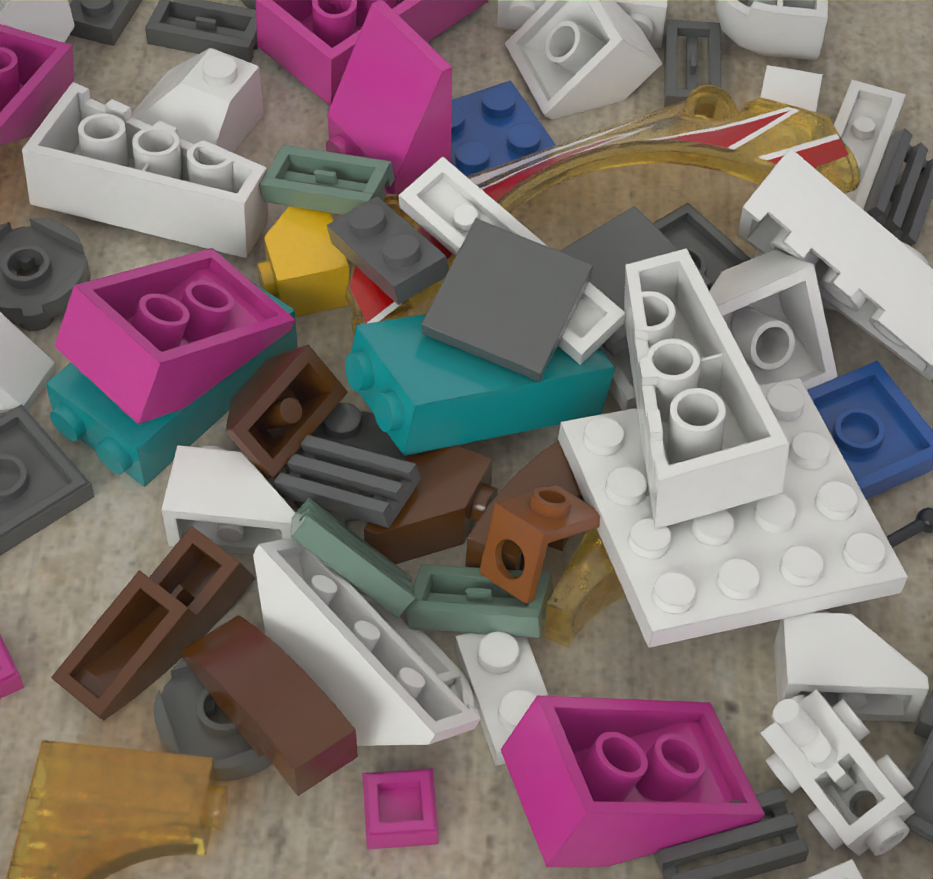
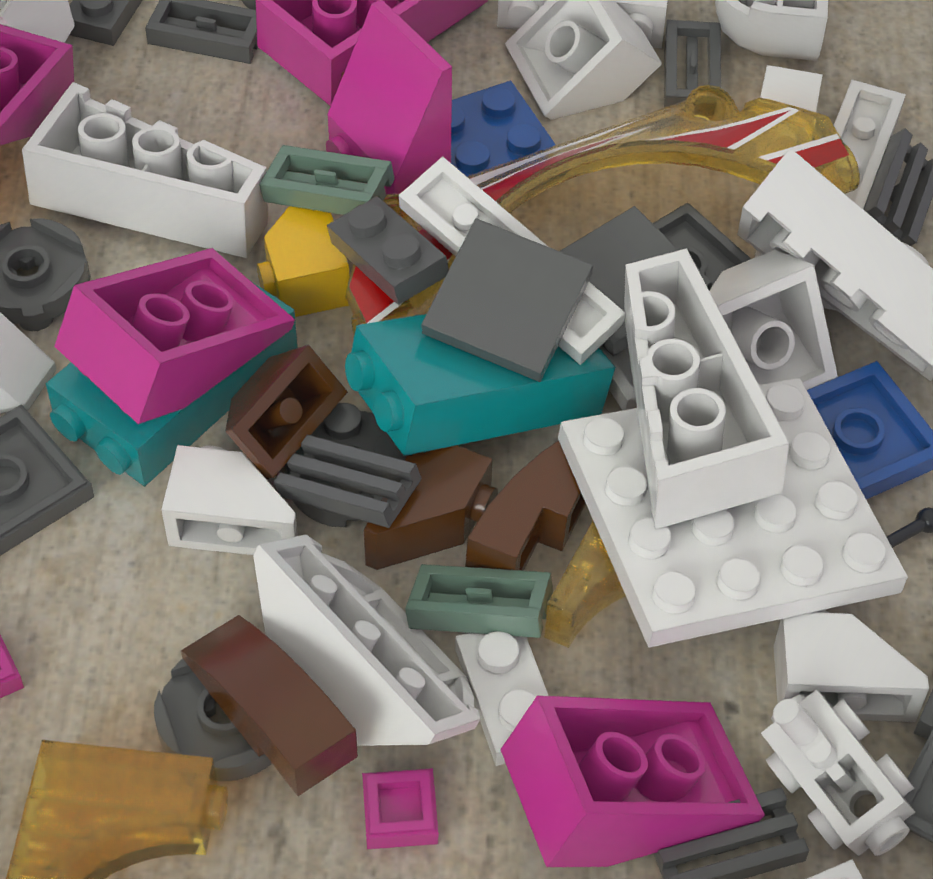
reddish brown slope [51,526,256,721] -> none
white slope [131,48,264,153] -> none
sand green tile [291,498,415,618] -> none
dark orange bracket [479,485,600,604] -> none

